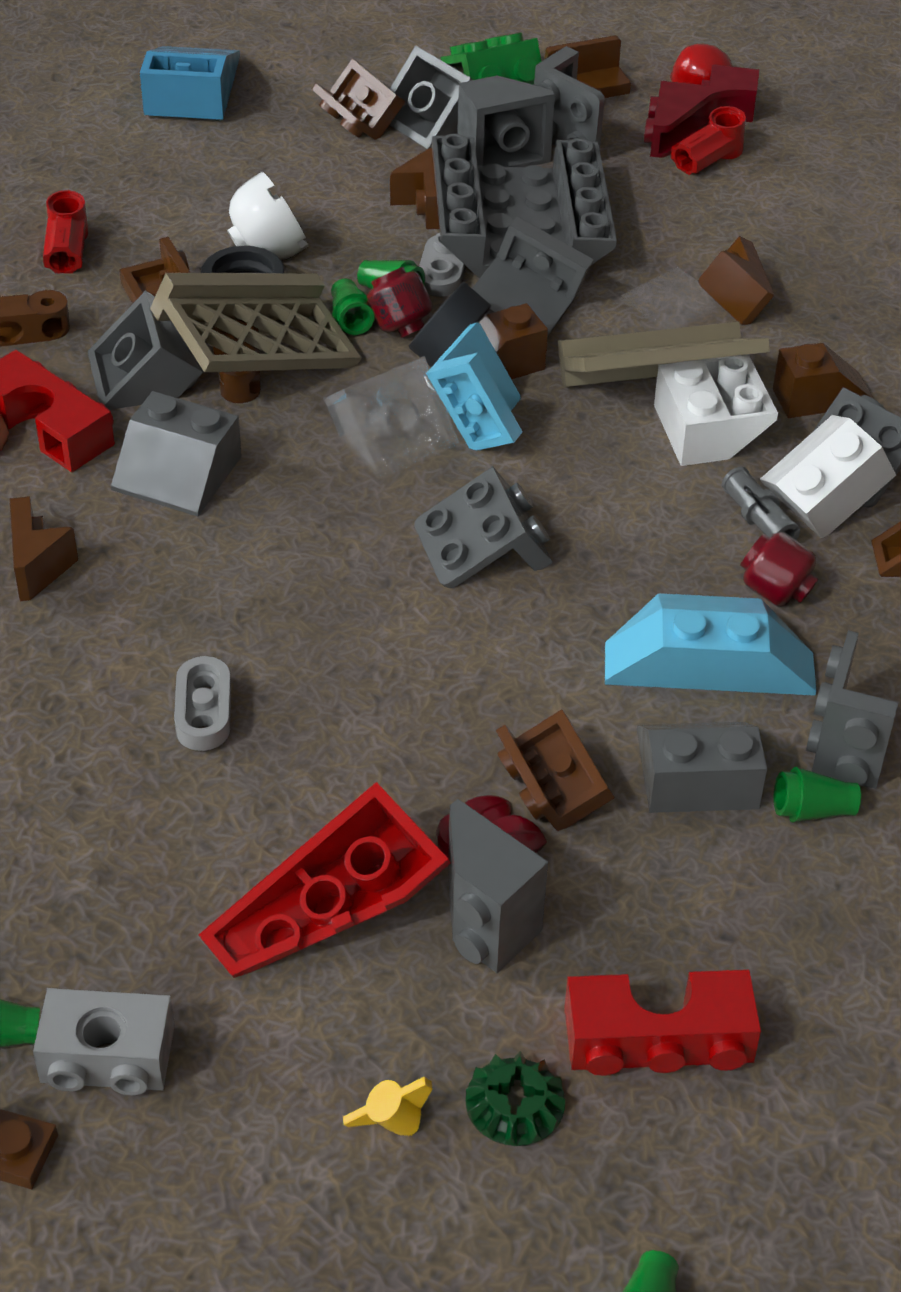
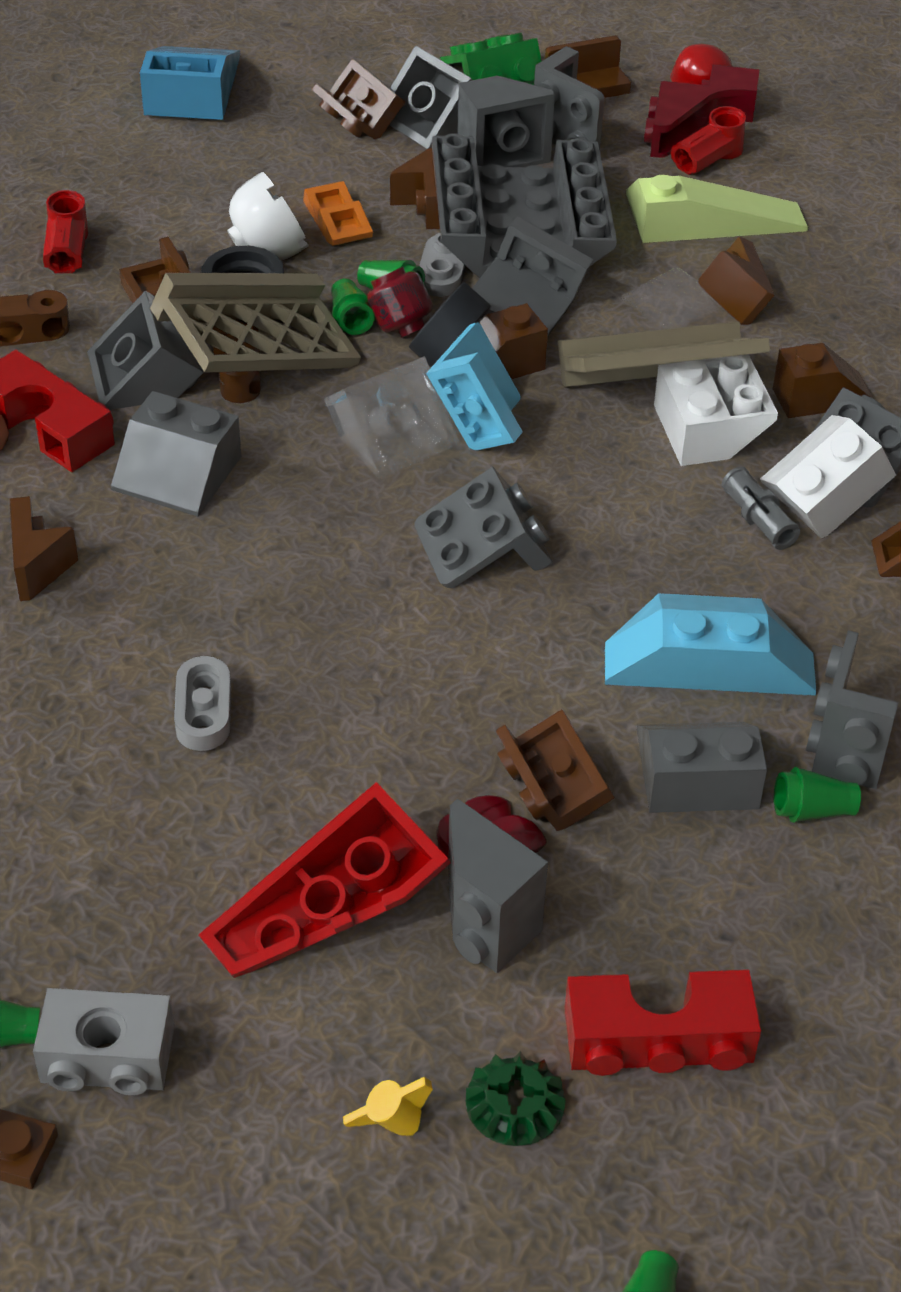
dark red head [740,532,819,607] -> none
none -> orange slope [303,181,373,246]
none -> yellowish green wedge [626,175,808,243]

